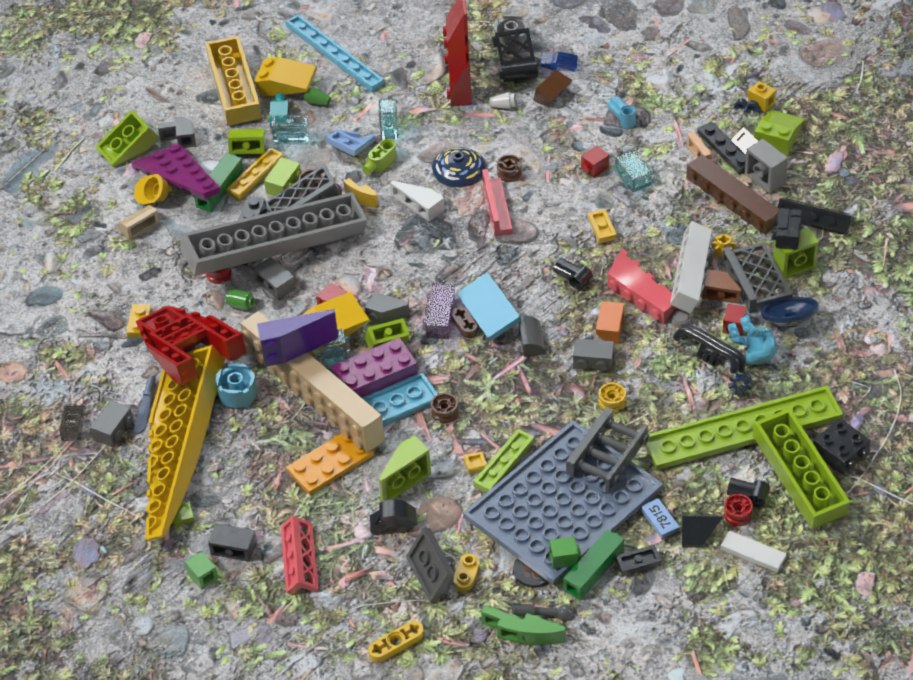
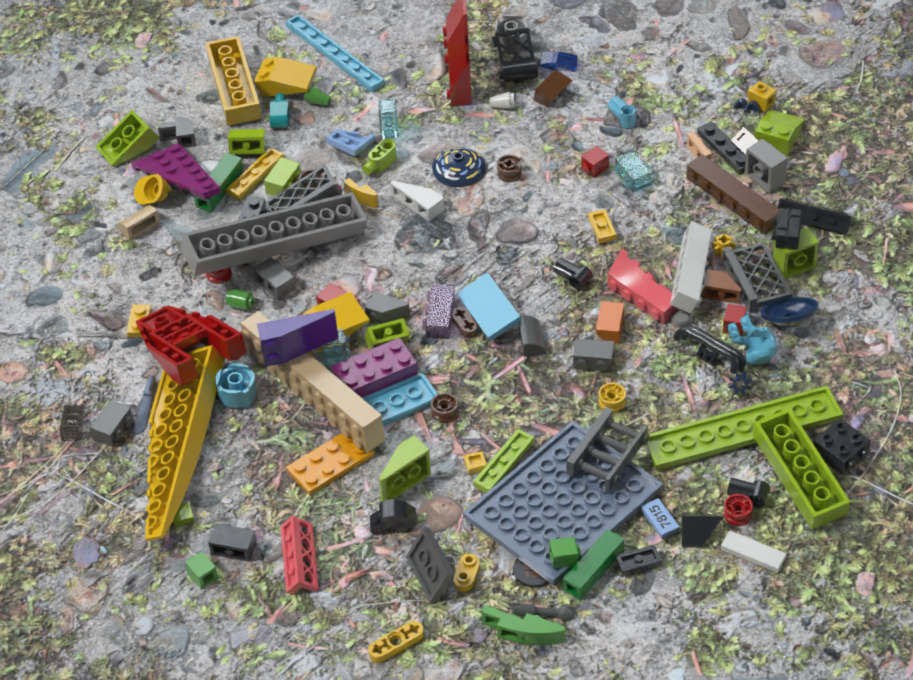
clear light blue brick [271,116,310,142] -> none
coral fence [482,169,513,236] -> none

